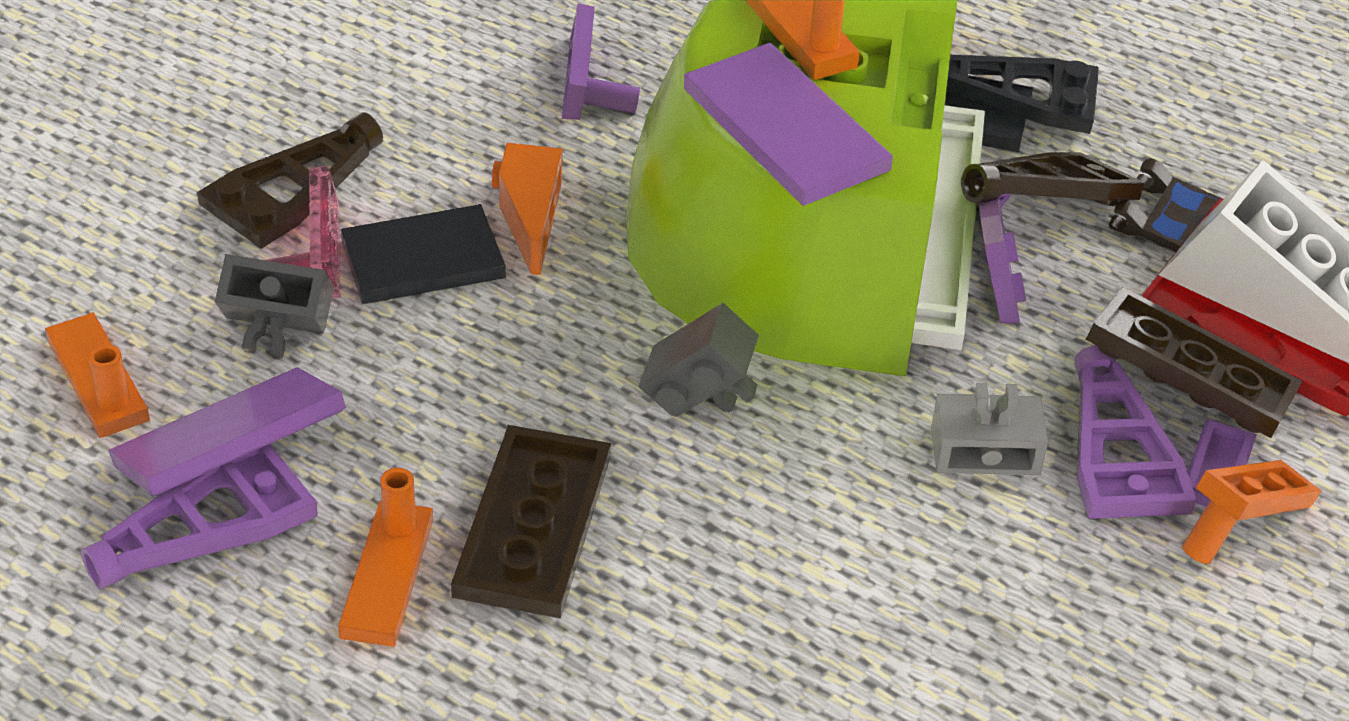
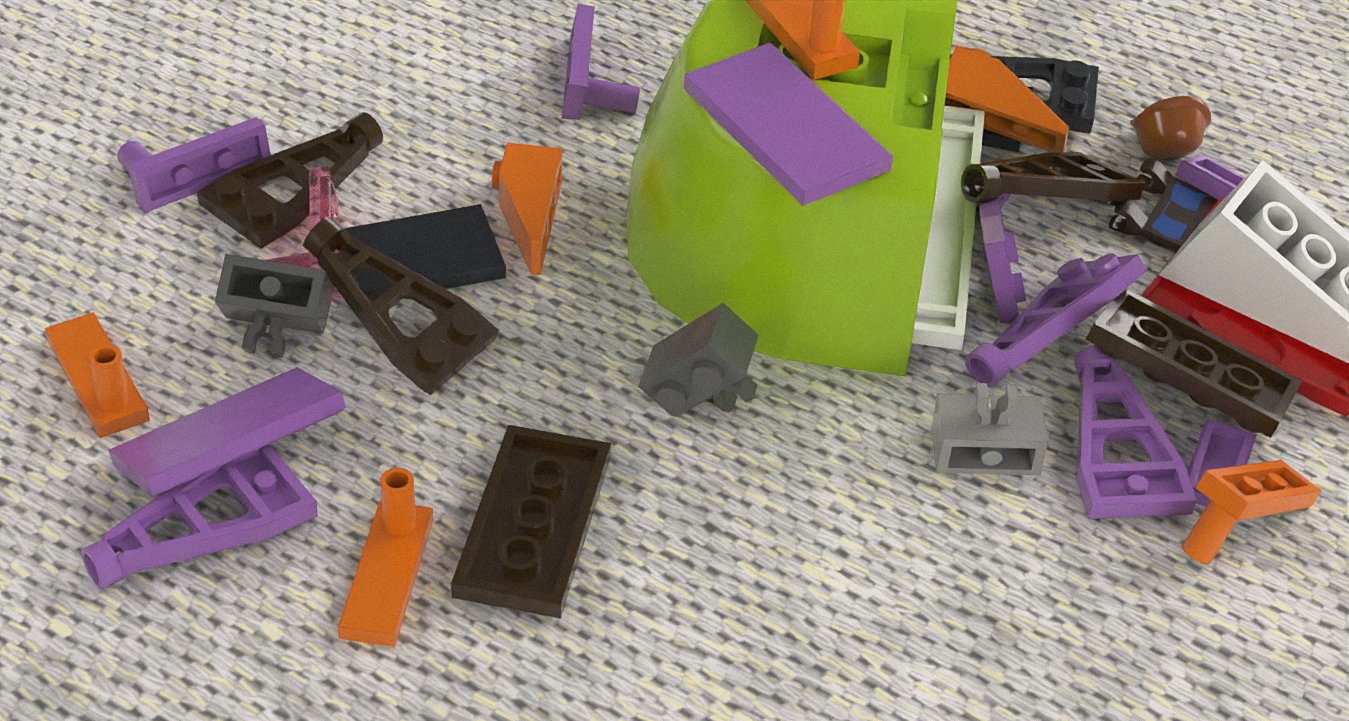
none -> medium lavender piece [117,117,271,213]
none -> dark brown plate [303,217,499,395]
none -> orange slope [945,45,1069,152]
none -> medium lavender plate [965,253,1147,387]
none -> dark orange helmet [1130,96,1211,160]
none -> medium lavender tile [1175,154,1245,200]

